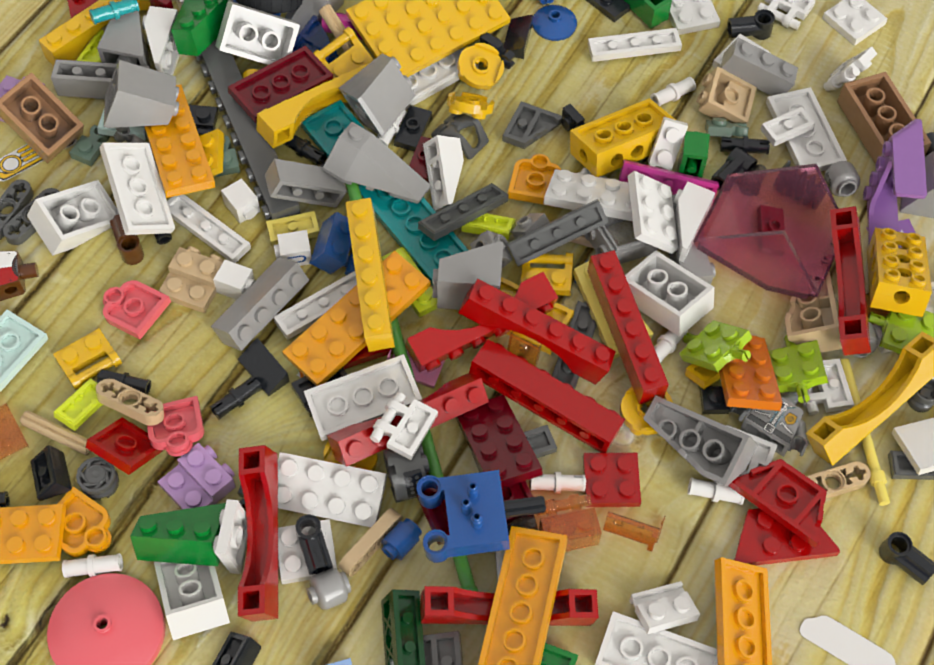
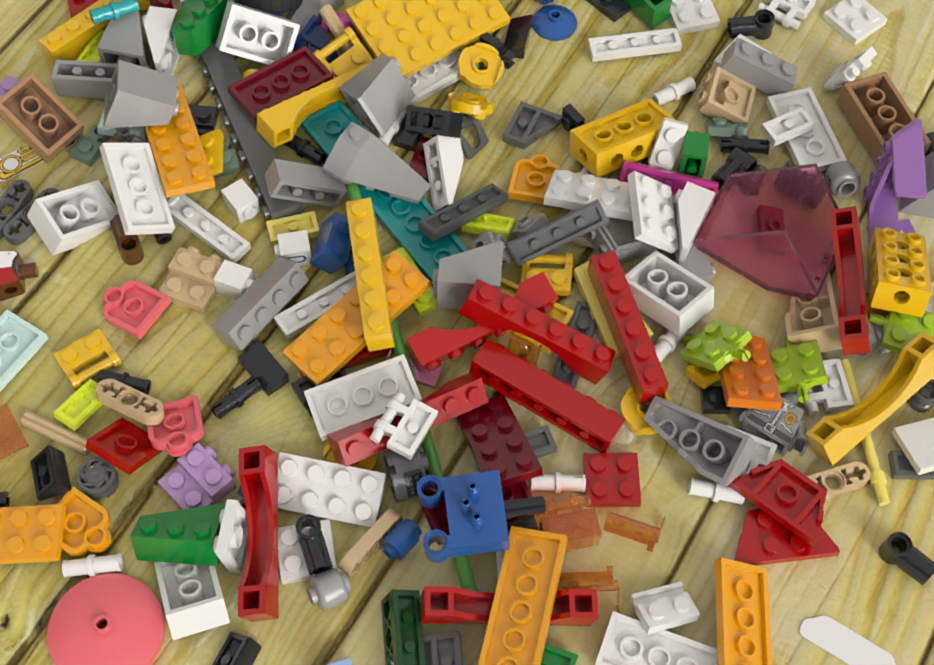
none -> black brick [405,106,464,137]
none -> clear orange piece [559,566,619,613]

